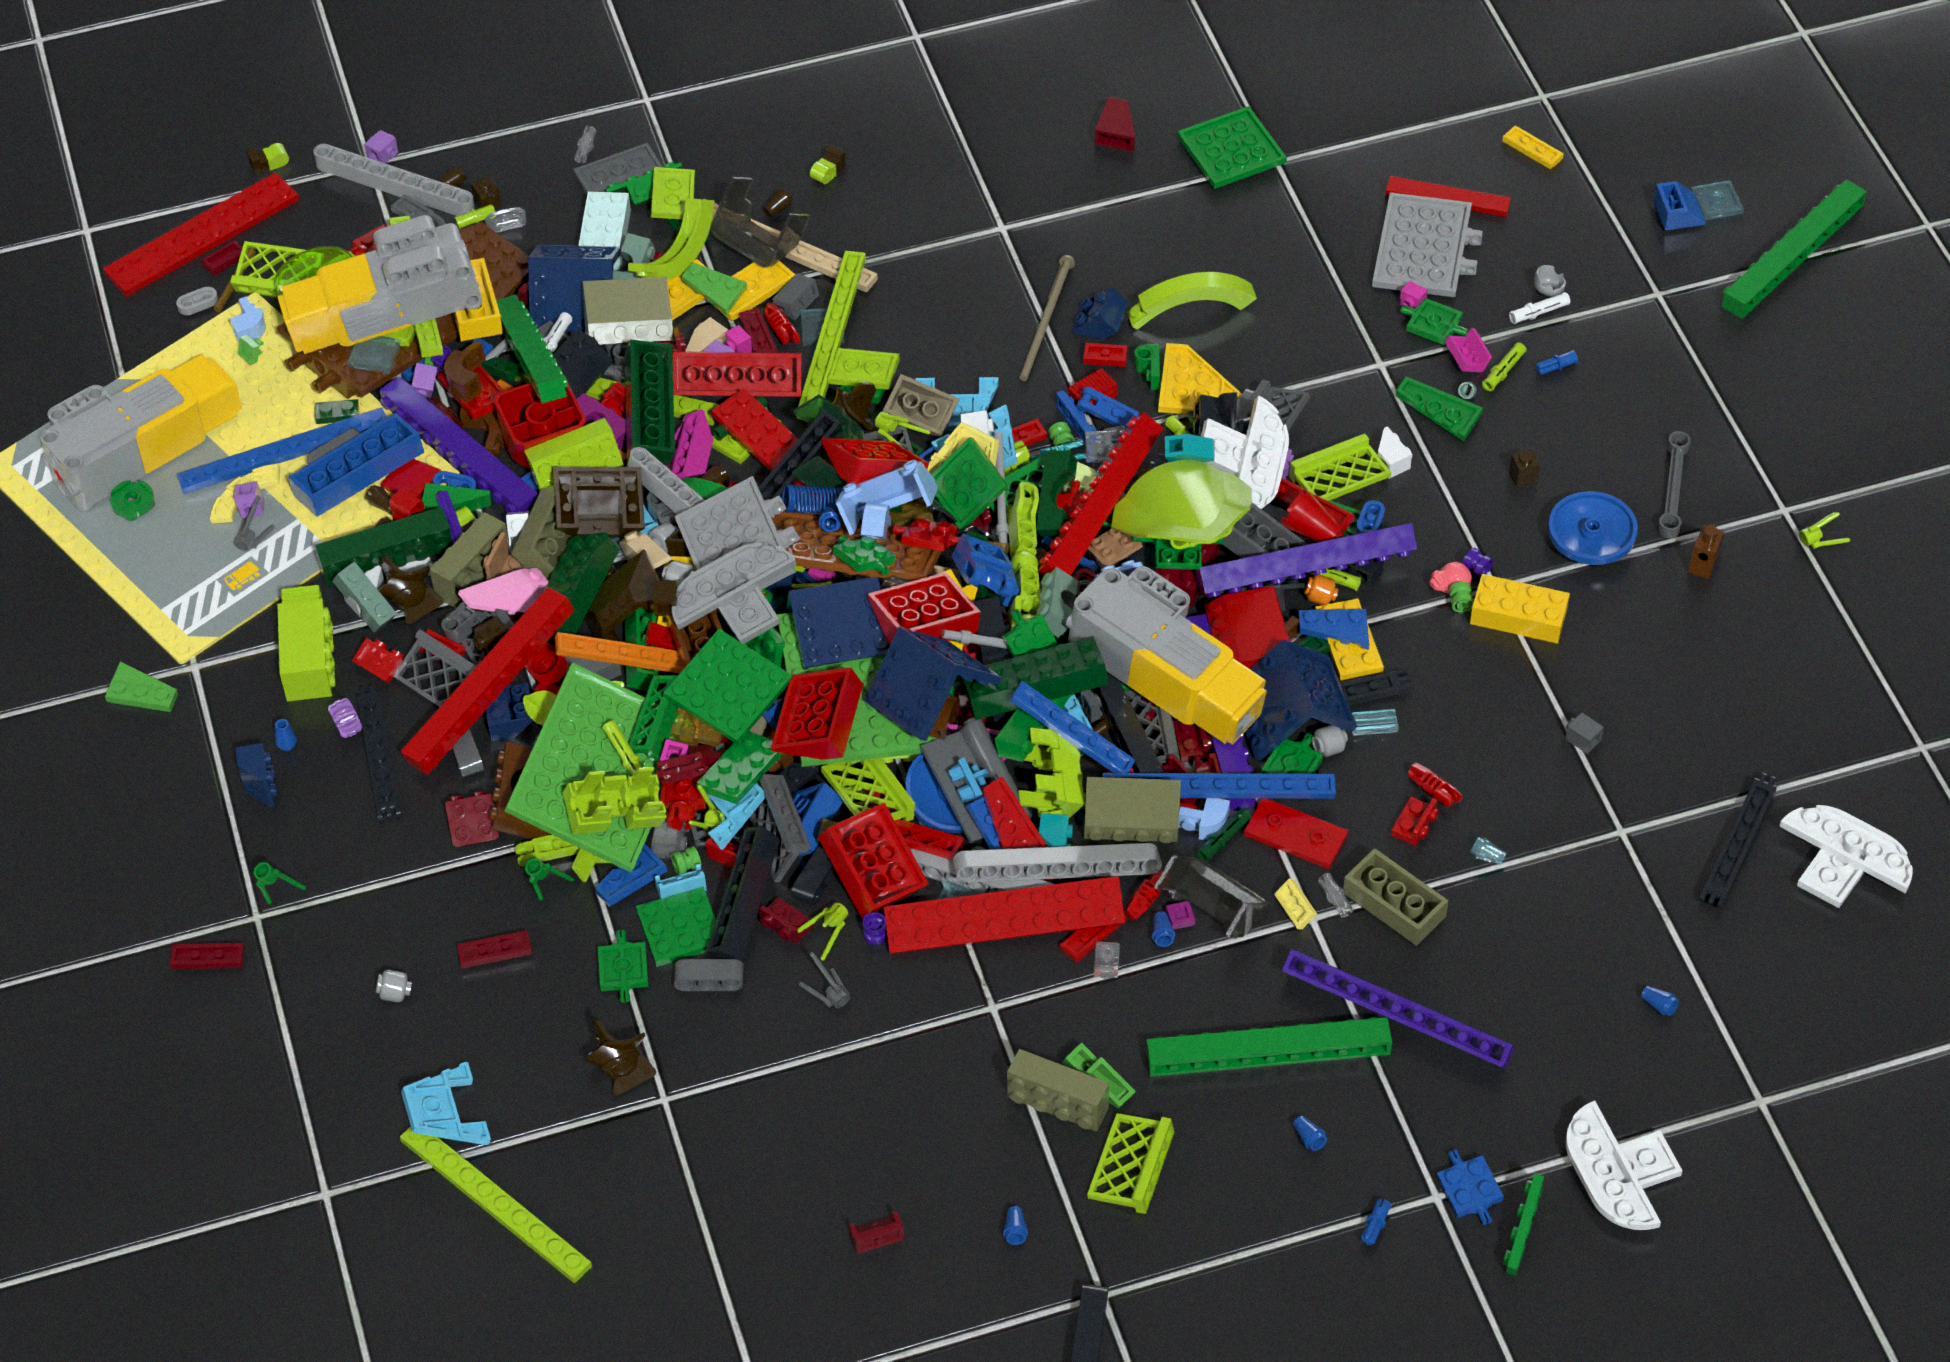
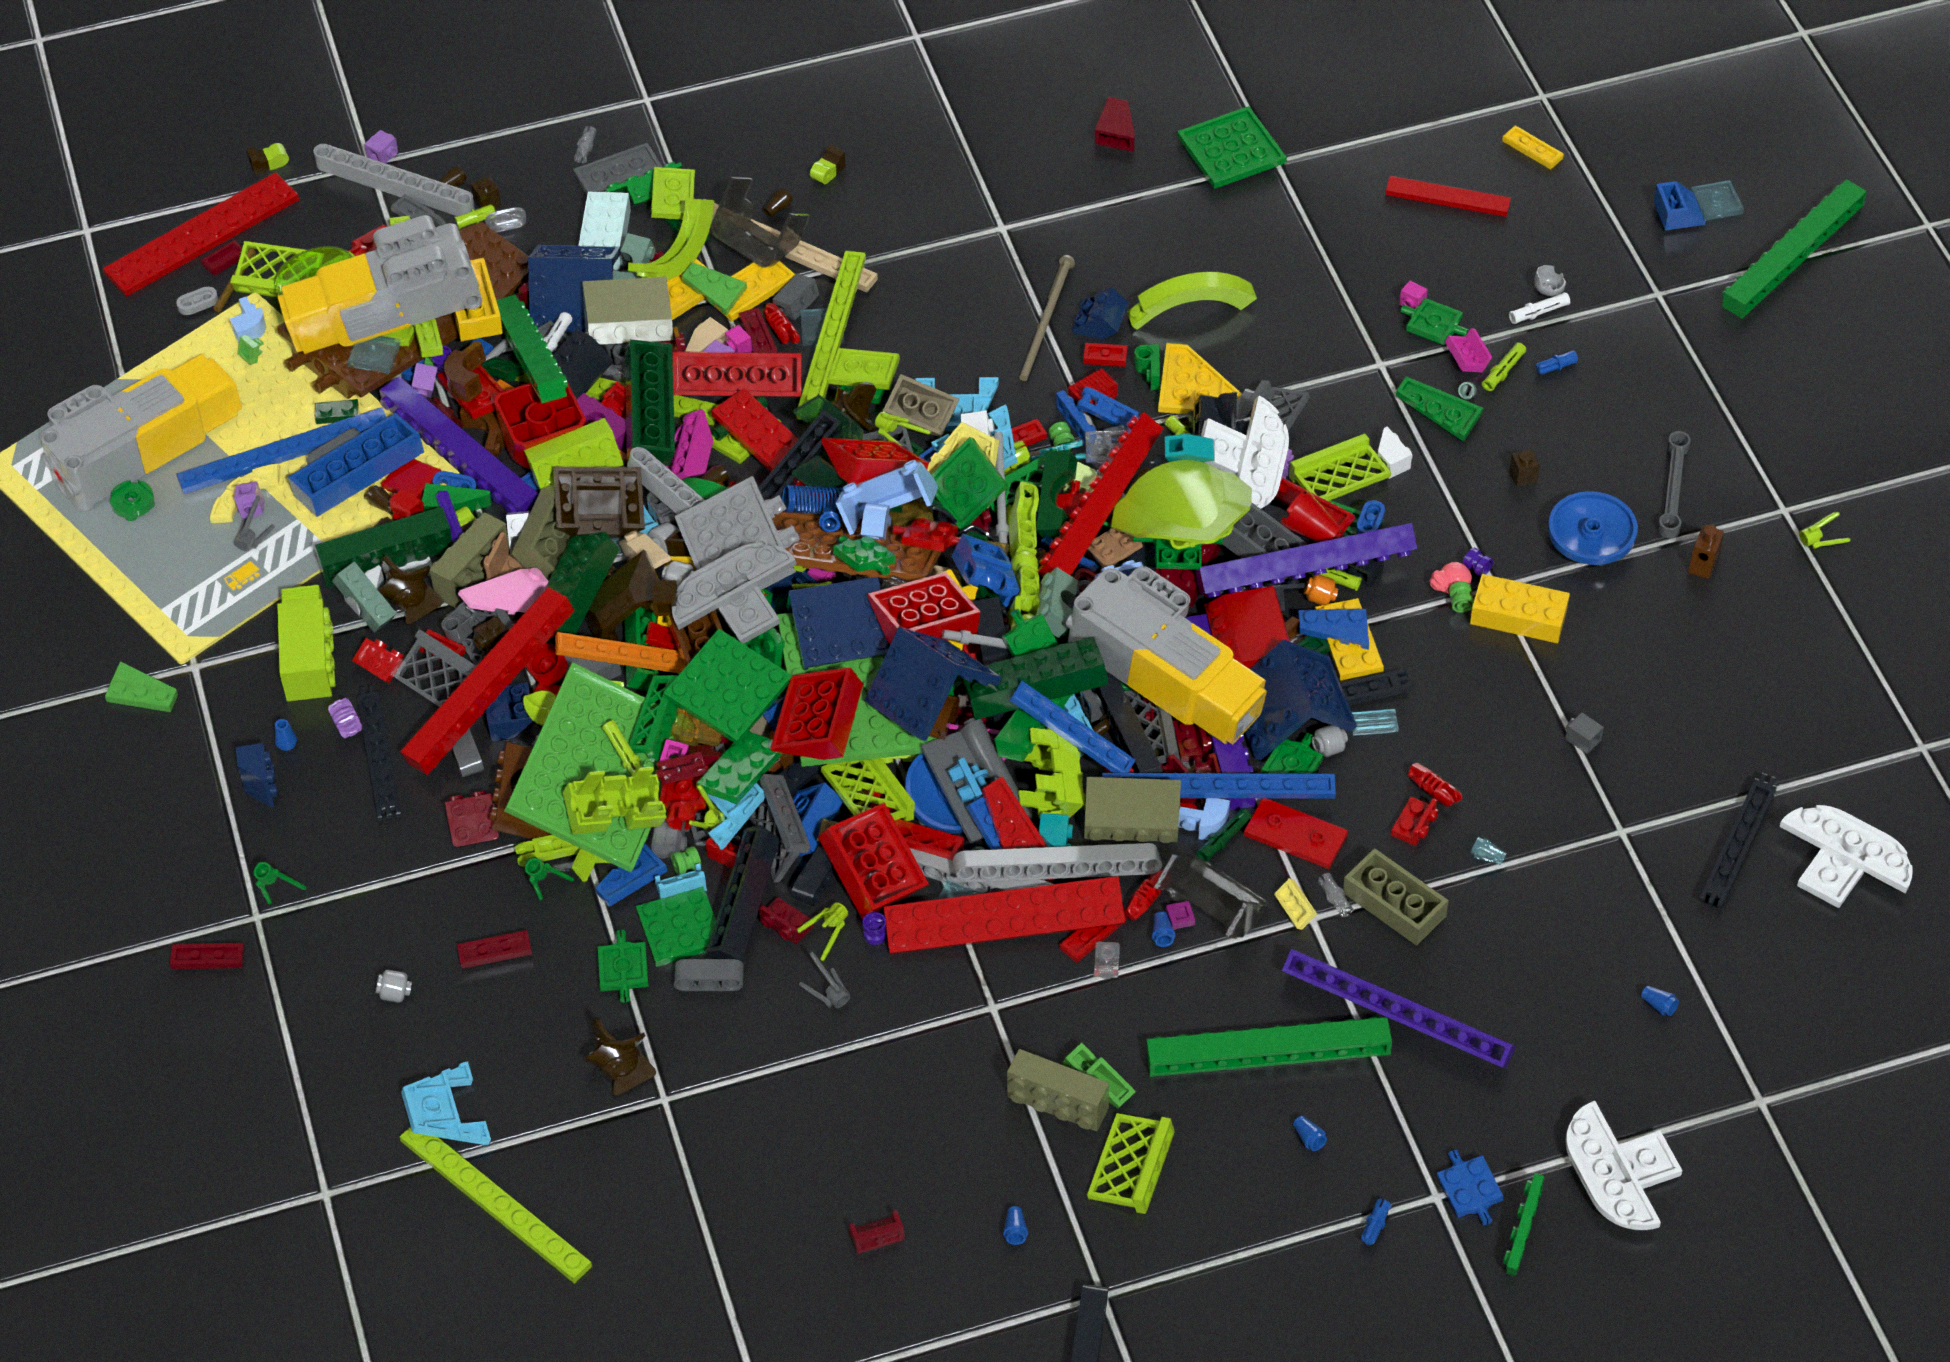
light grey hinge [1372,193,1483,297] -> none

